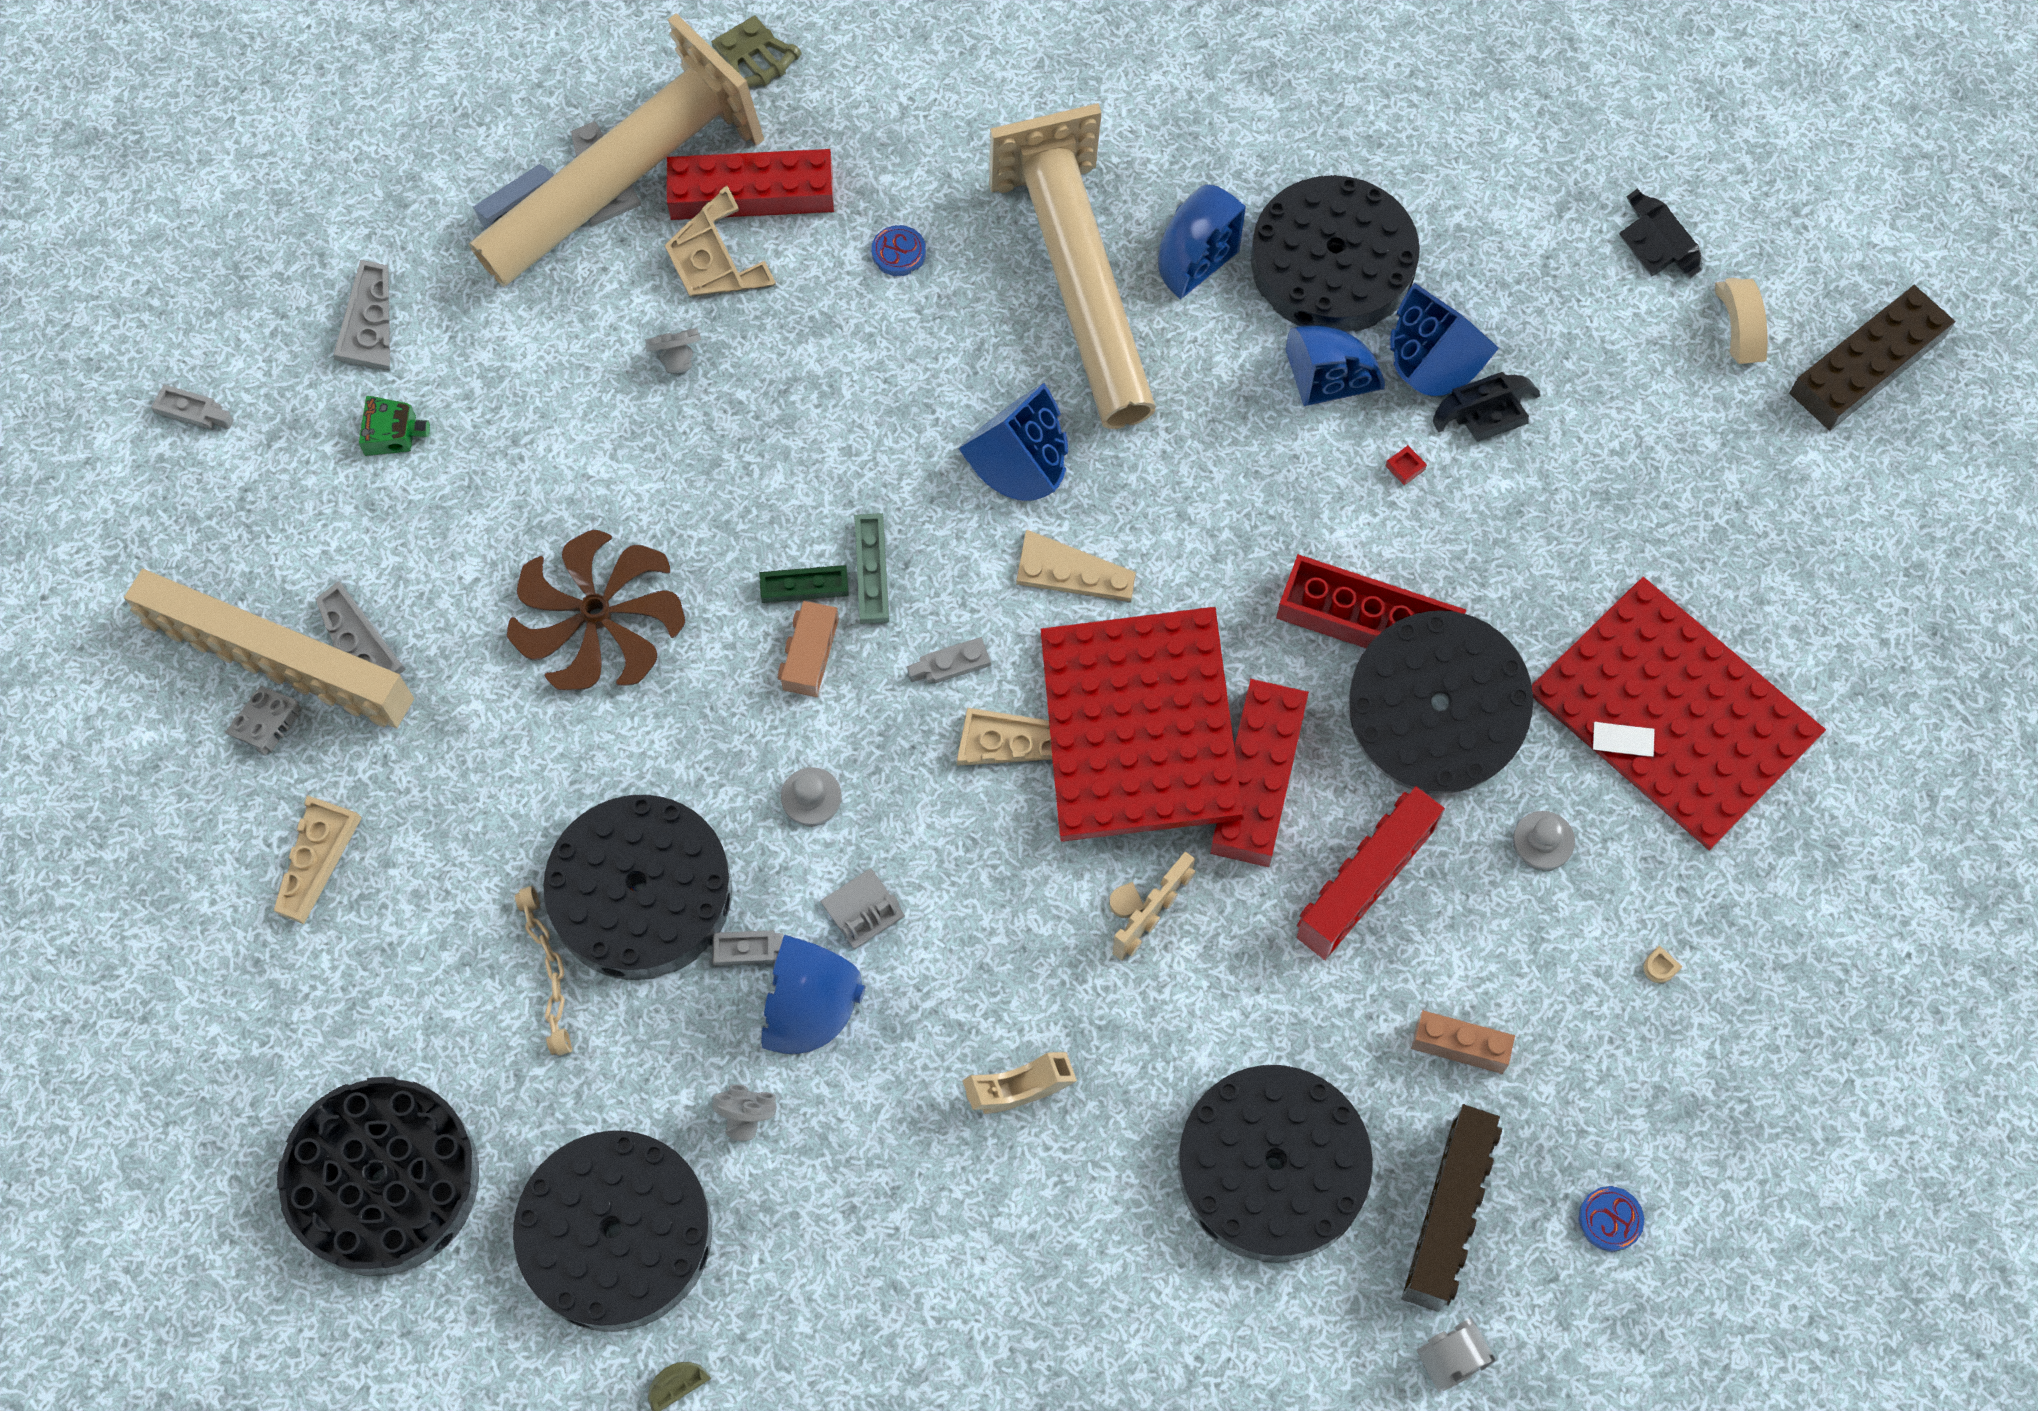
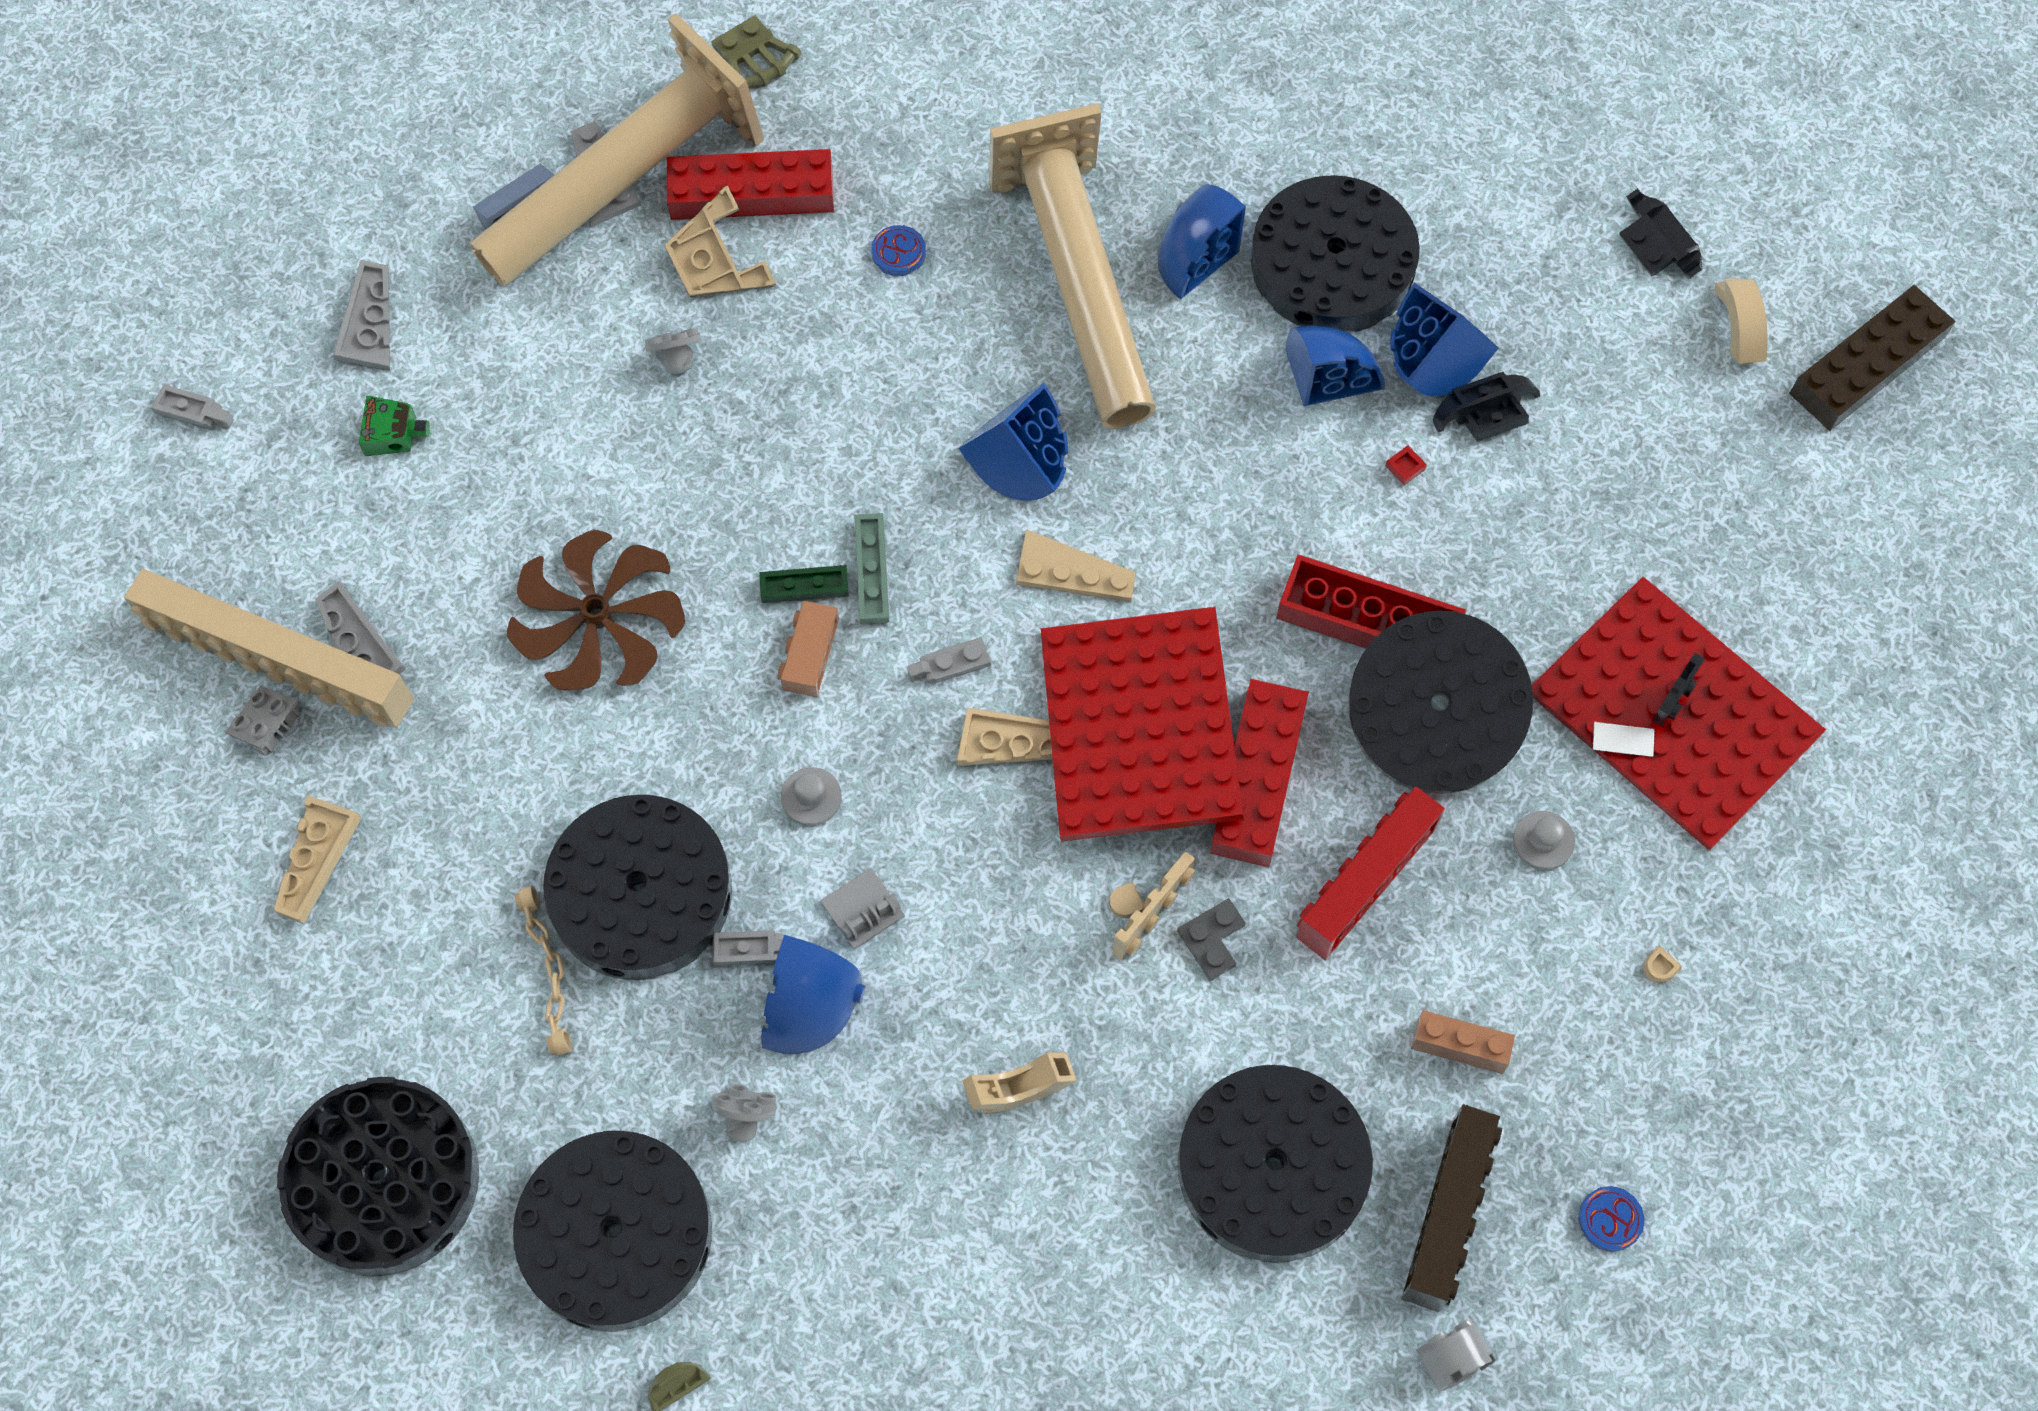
none -> dark grey plate [1177,898,1246,981]
none -> black wing [1652,653,1705,727]

